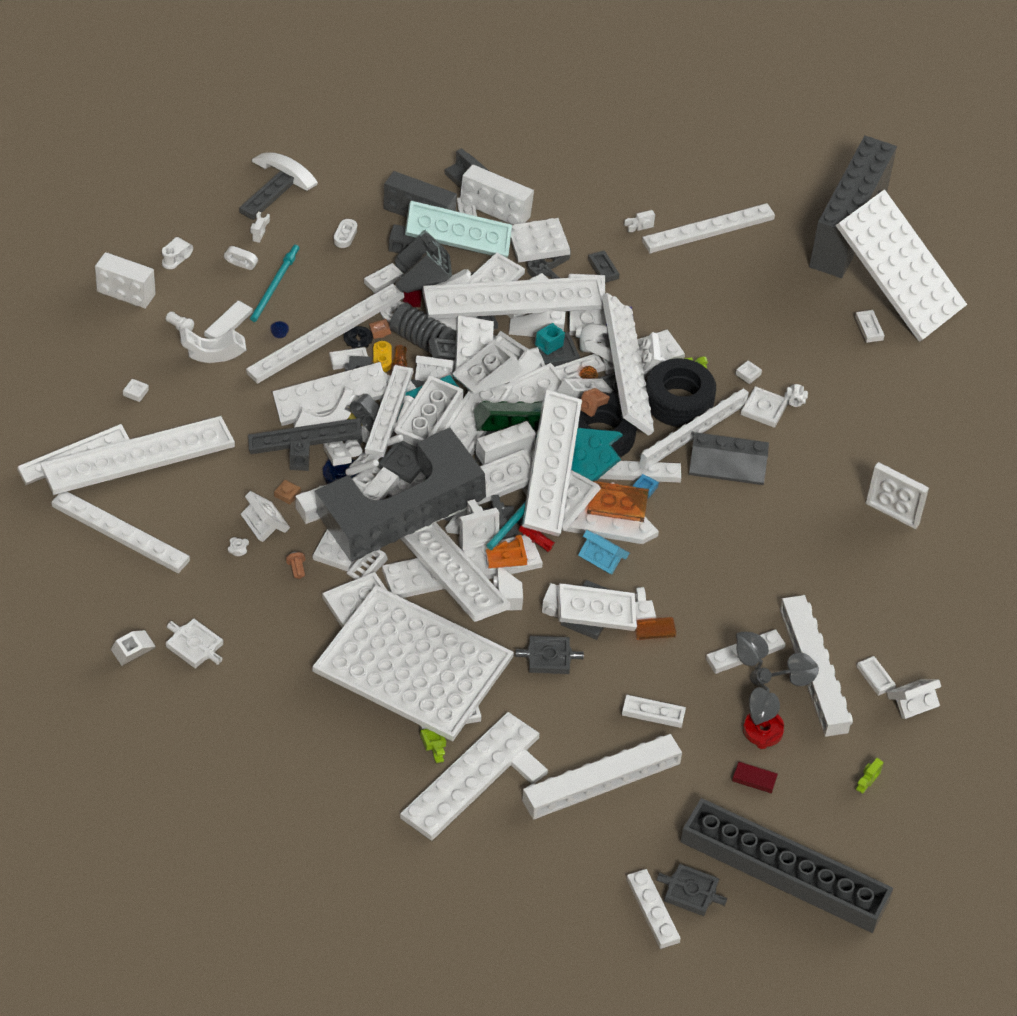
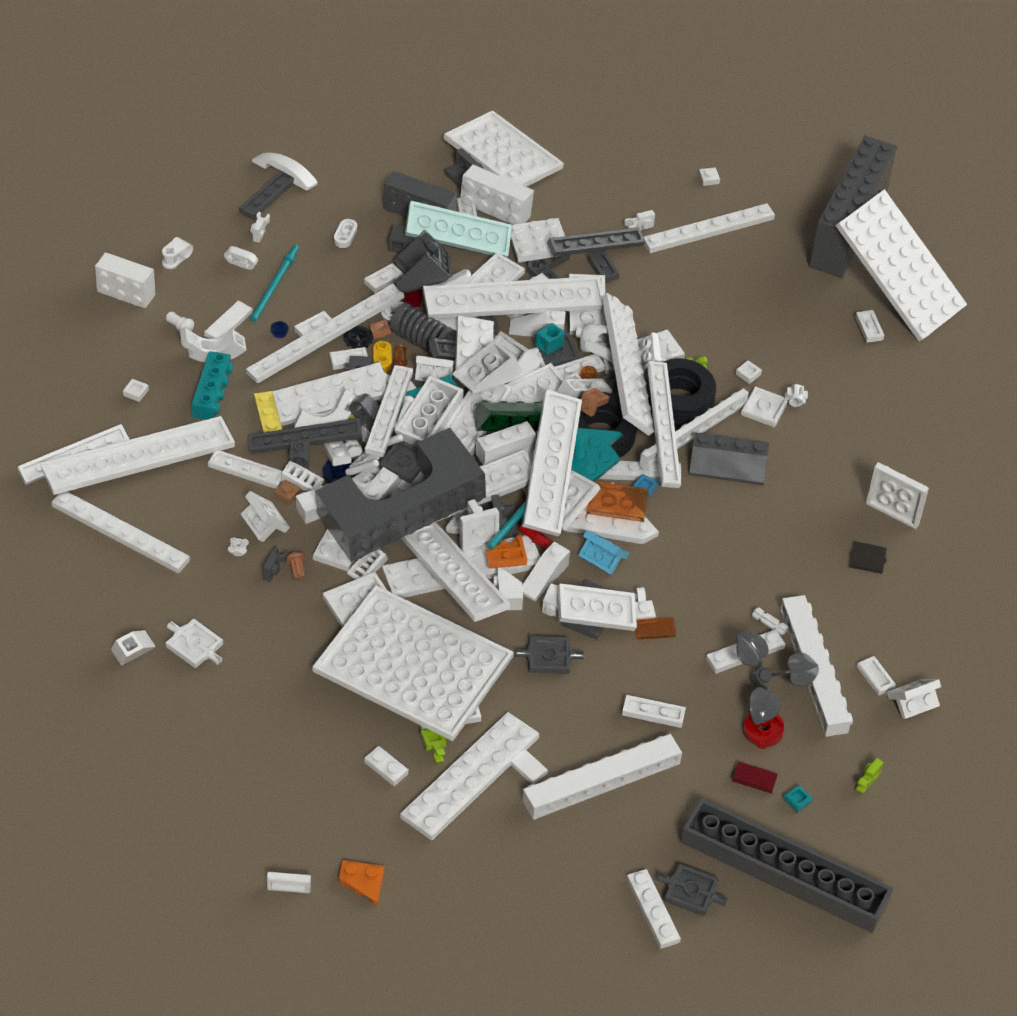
none -> teal brick [191,351,234,420]
none -> white tile [208,450,283,489]
none -> light yellow plate [254,391,282,432]
none -> dark grey plate [263,547,288,582]
none -> white tile [267,872,311,893]
none -> white slope [282,461,325,492]
none -> white plate [294,311,332,337]
none -> orange wing [339,860,385,906]
none -> white plate [364,746,409,786]
none -> white plate [443,111,564,187]
none -> white slope [522,542,570,601]
none -> dark grey plate [547,227,646,257]
none -> white tile [647,361,681,488]
none -> white plate [699,167,720,186]
none -> white axle [752,608,788,635]
none -> teal tile [783,785,813,813]
none -> clear smoke piece [849,541,887,574]

